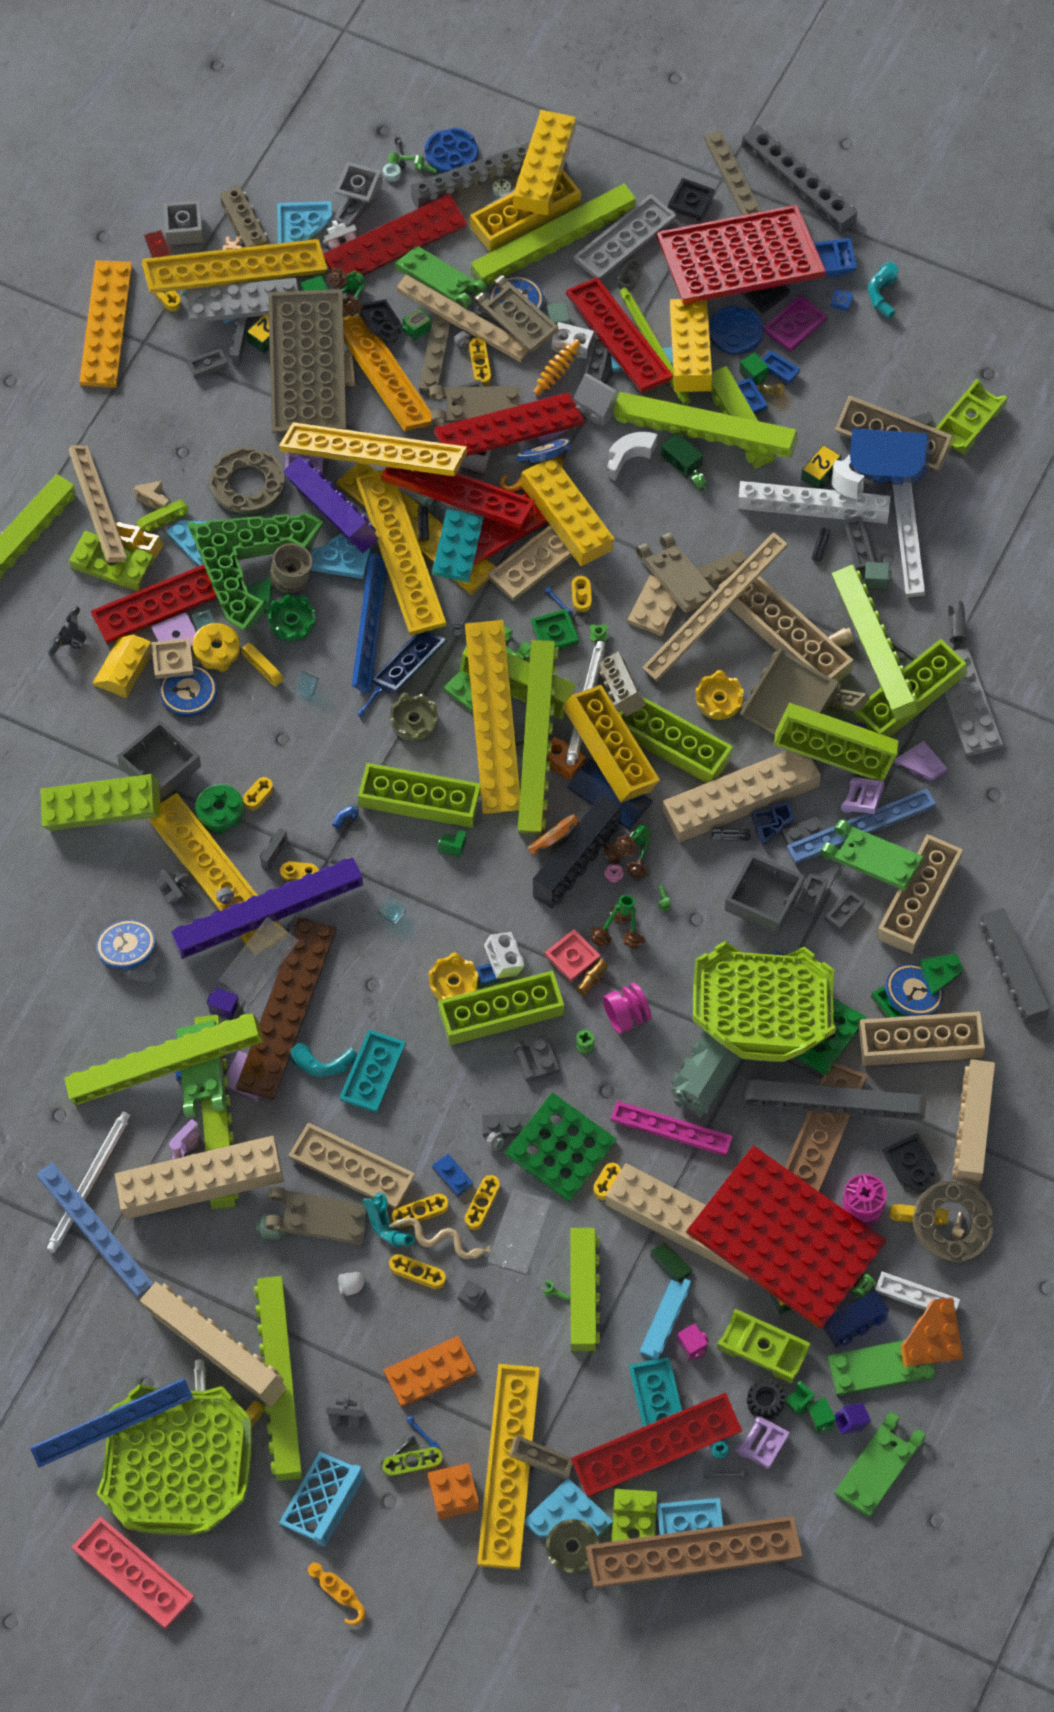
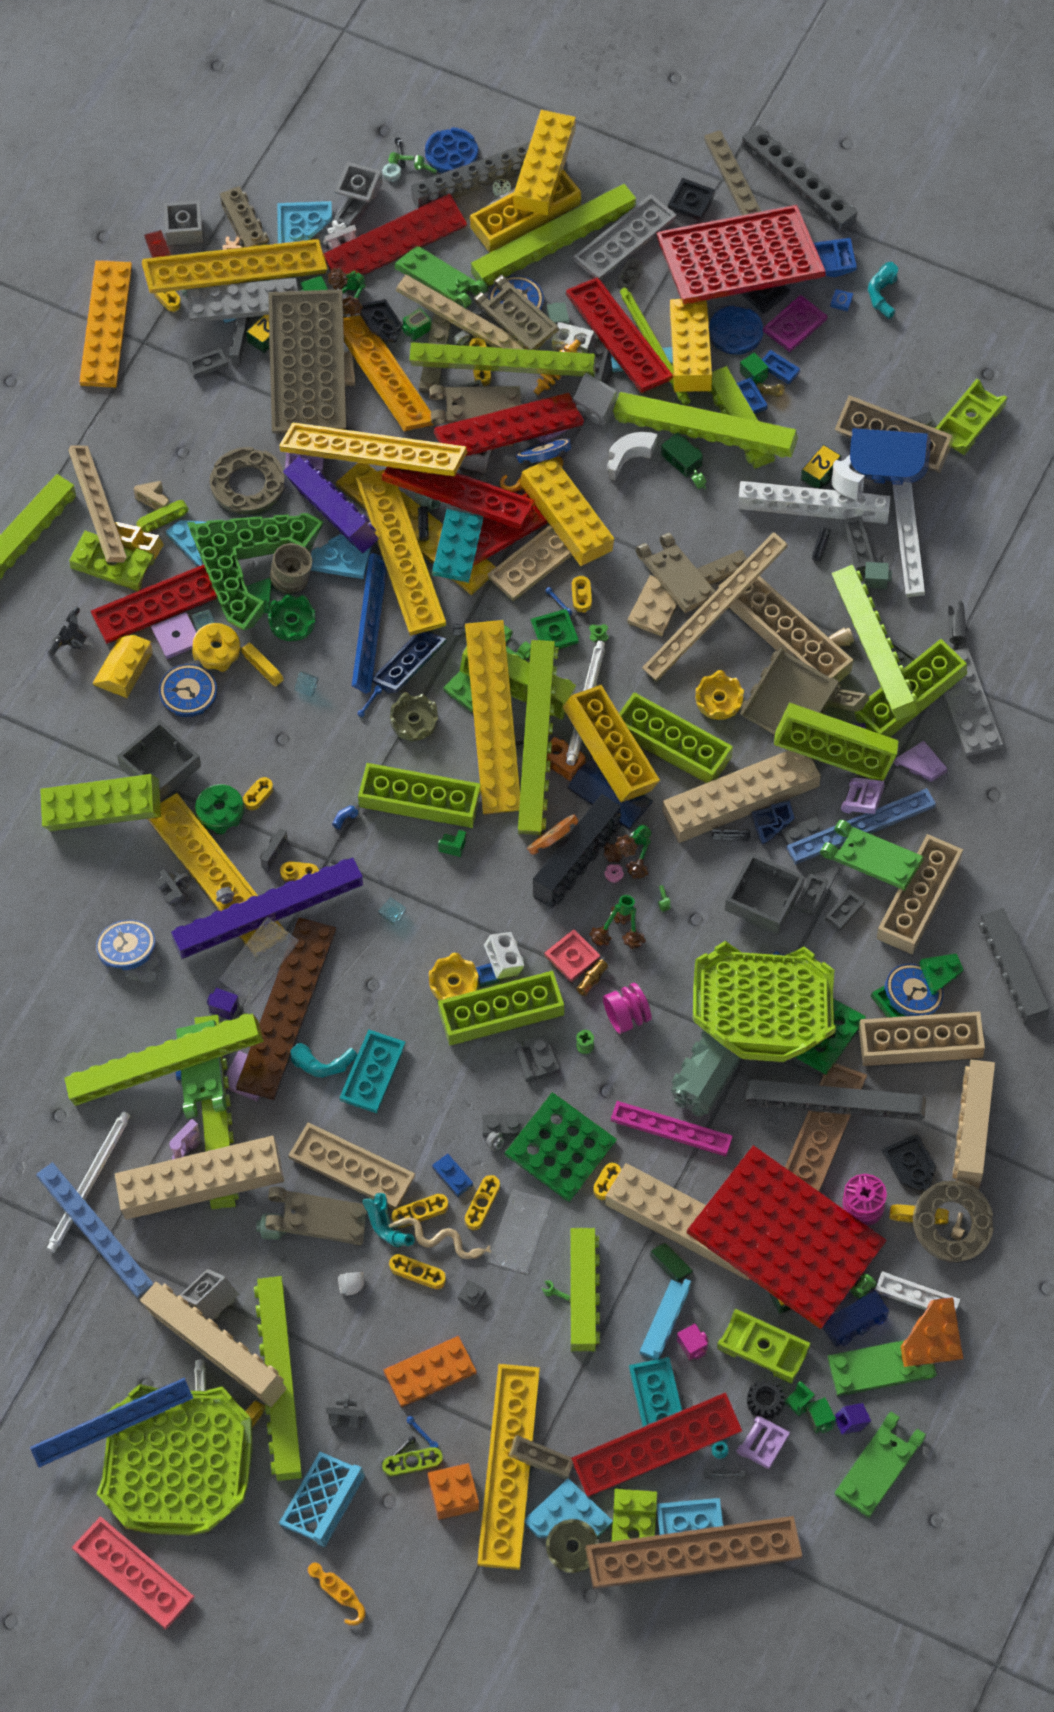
tan plate [152,638,194,679] -> none
dark tan brick [599,651,646,717] -> none
none -> light grey slope [180,1269,239,1320]
none -> lime brick [409,342,597,377]

